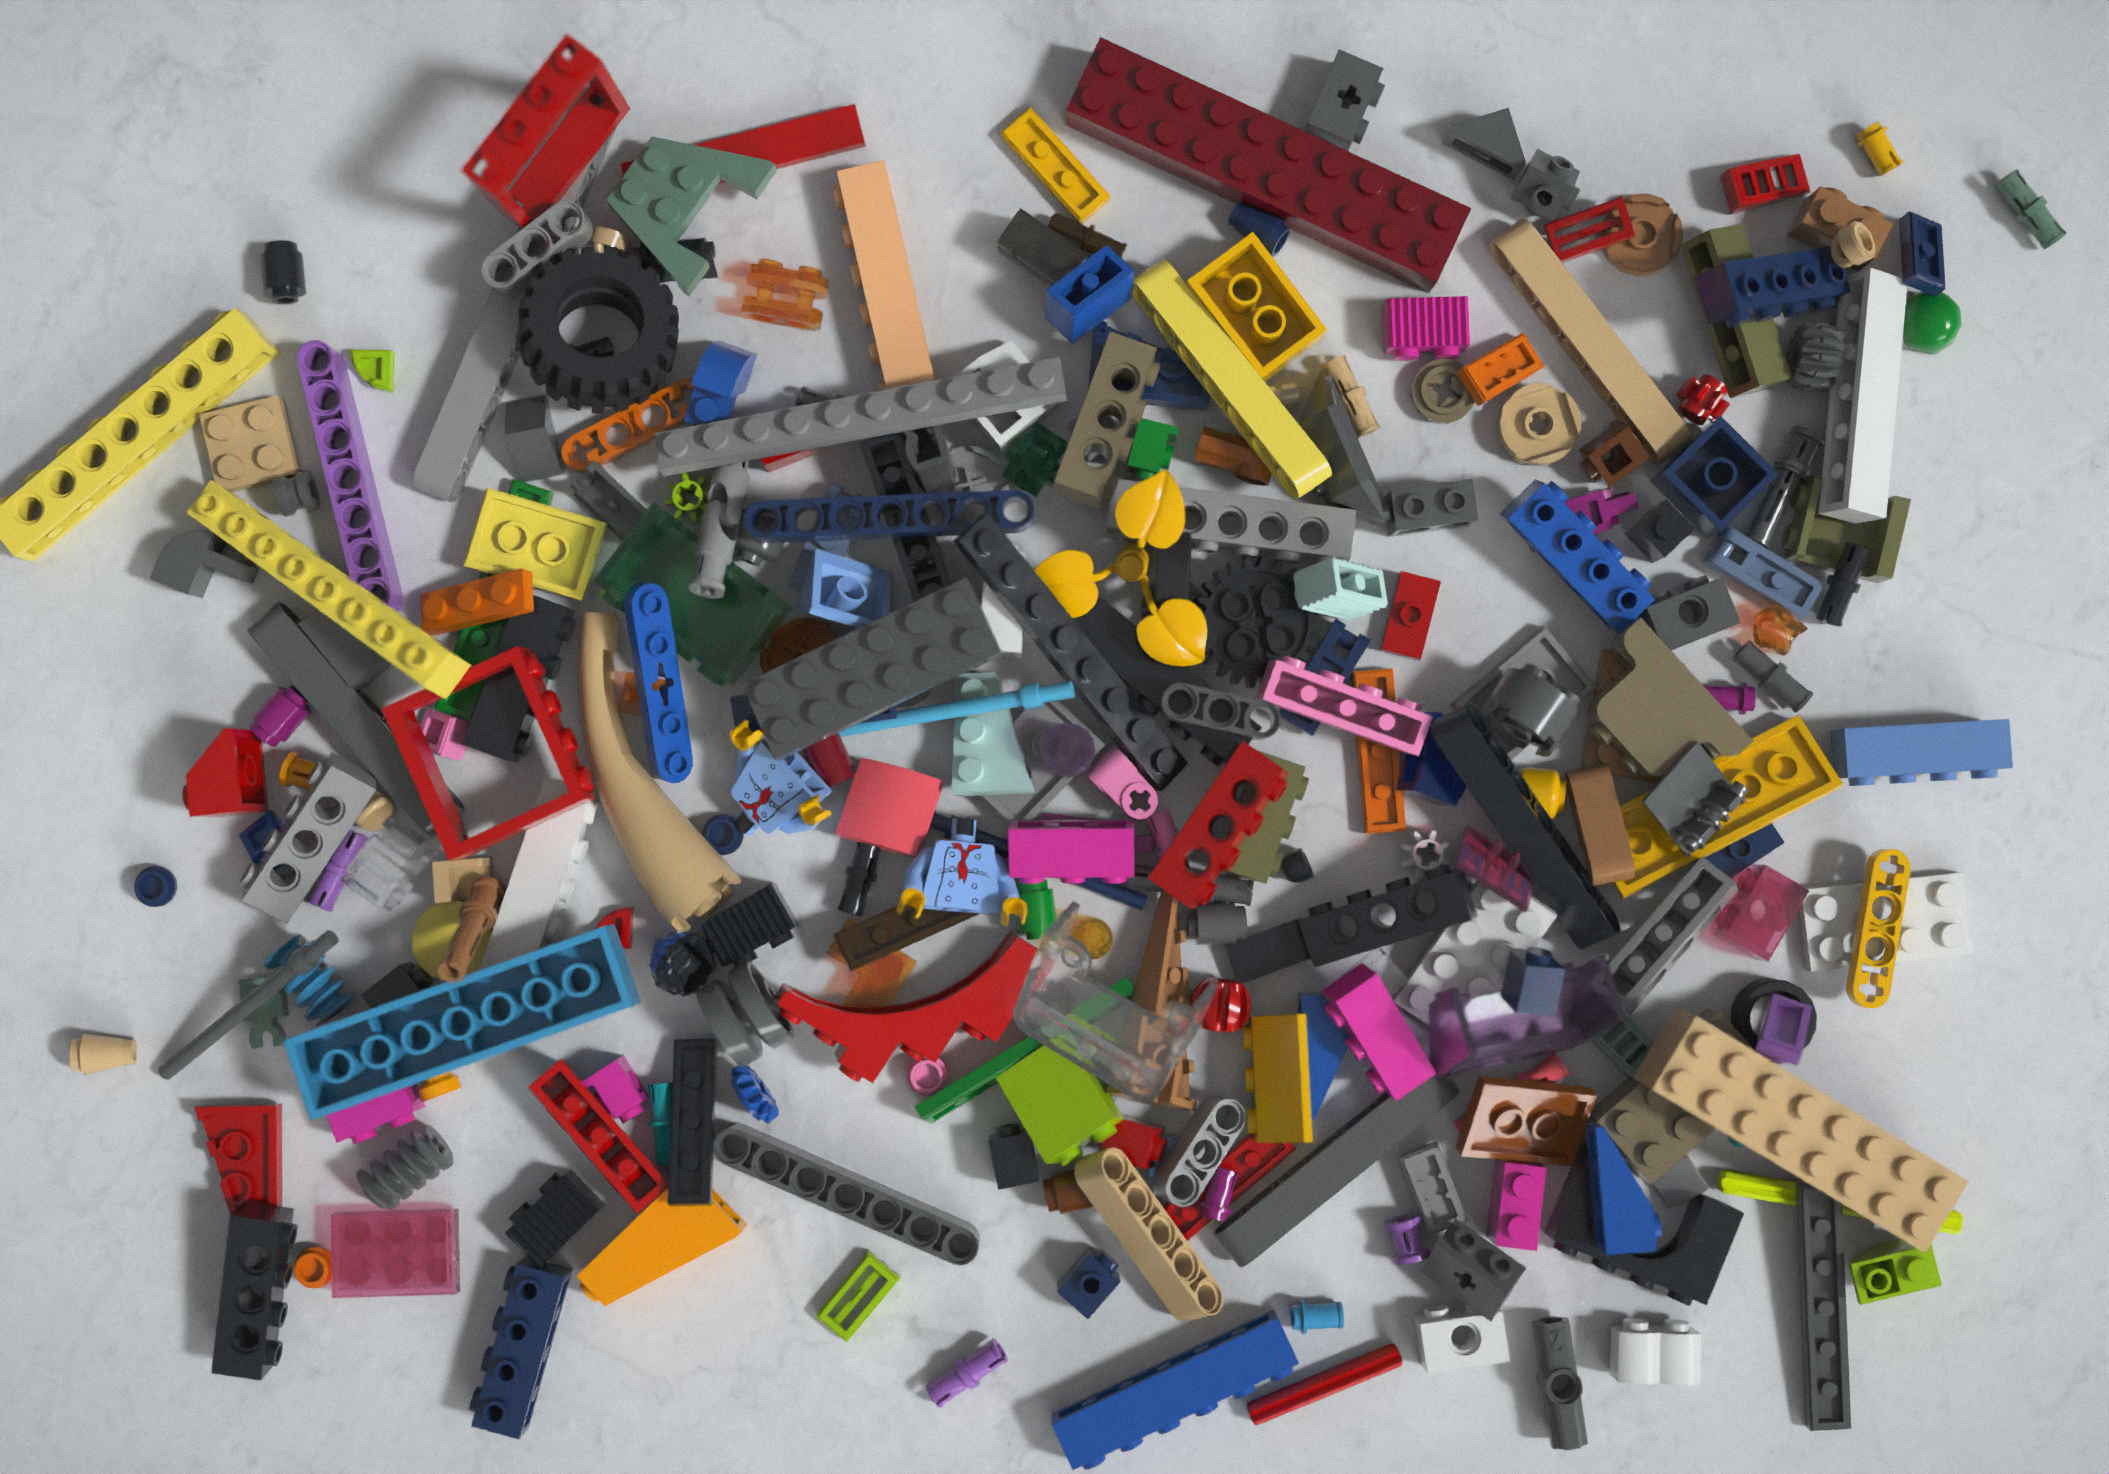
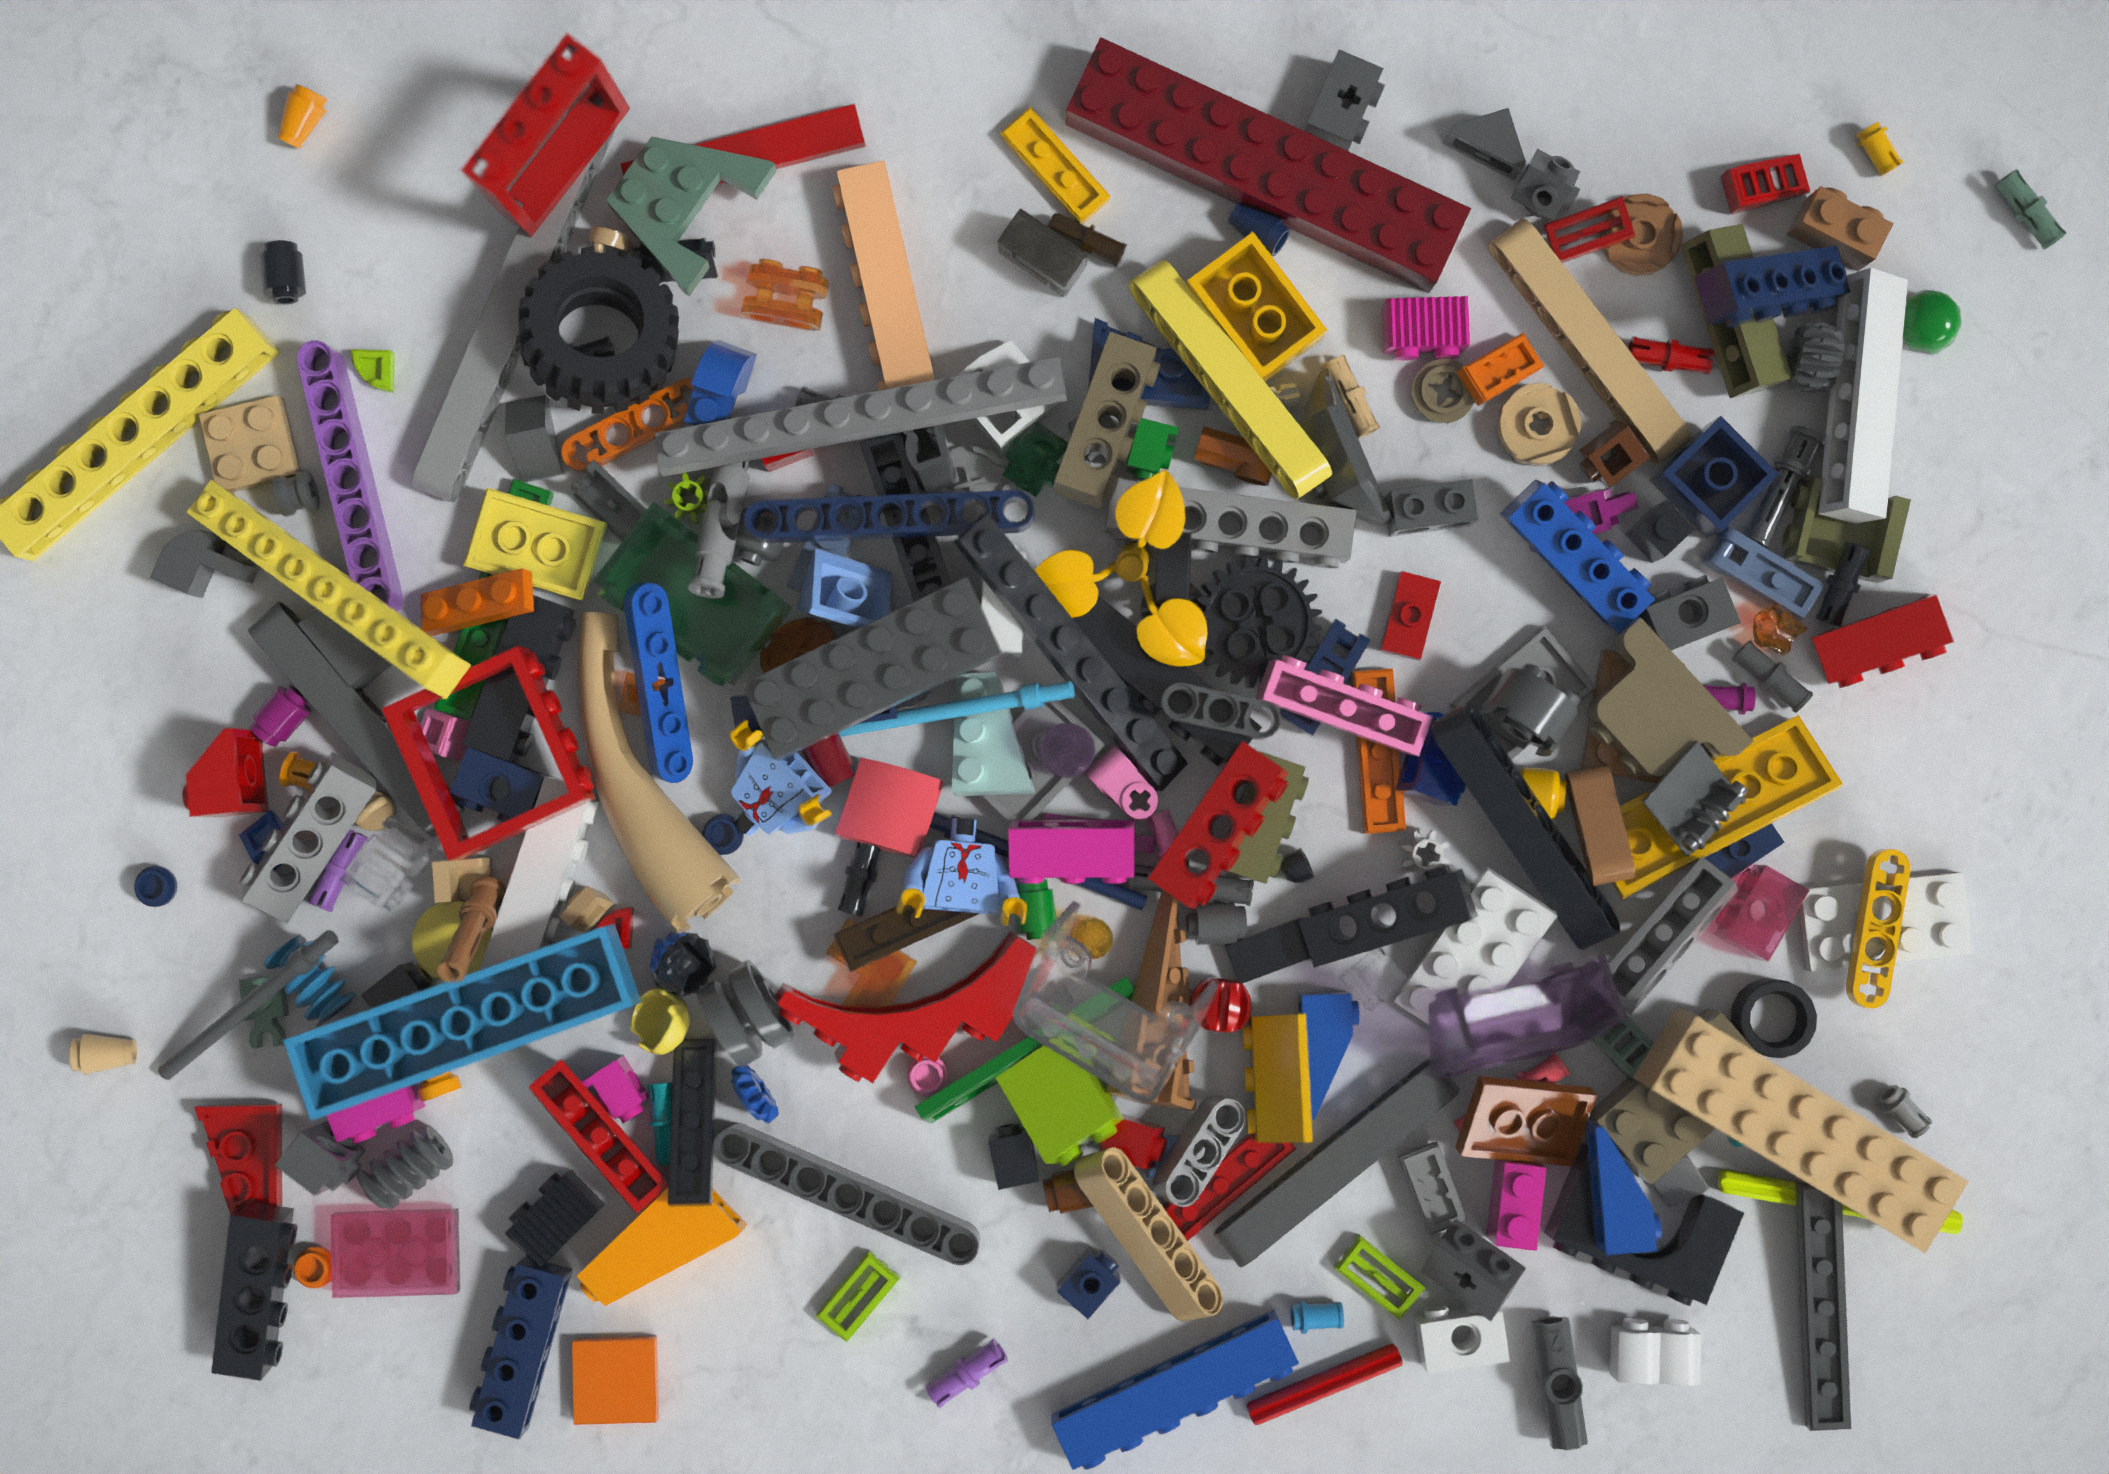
light grey beam [481,200,593,297] -> none
black brick [699,883,799,967] -> none
blue brick [1045,245,1135,344] -> none
magenta pin [1199,1167,1238,1221] -> none
light aqua brick [1293,557,1388,621] -> none
dark pink brick [1321,963,1436,1101] -> none
medium lavender bush [1384,1214,1430,1265] -> none
clear pink piece [1454,825,1533,912] -> none
dark blue brick [1500,947,1566,1016] -> none
red gear [1676,374,1730,425] -> none
medium lavender tile [1755,993,1812,1066] -> none
medium blue brick [1830,719,2013,786] -> none
tan tile [1831,221,1876,268] -> none
lime slope [1848,1238,1942,1305] -> none
dark blue plate [1899,211,1946,297] -> none
none -> dark grey brick [275,1121,366,1196]
none -> light orange cone [277,83,327,149]
none -> dark blue brick [449,747,550,822]
none -> tan plate [559,886,614,933]
none -> orange tile [572,1336,659,1425]
none -> light yellow hair [630,988,690,1055]
none -> lime tile [1334,1234,1425,1320]
none -> red pin [1628,336,1715,375]
none -> red wedge [1811,594,1954,688]
none -> light grey pin [1878,1085,1932,1138]

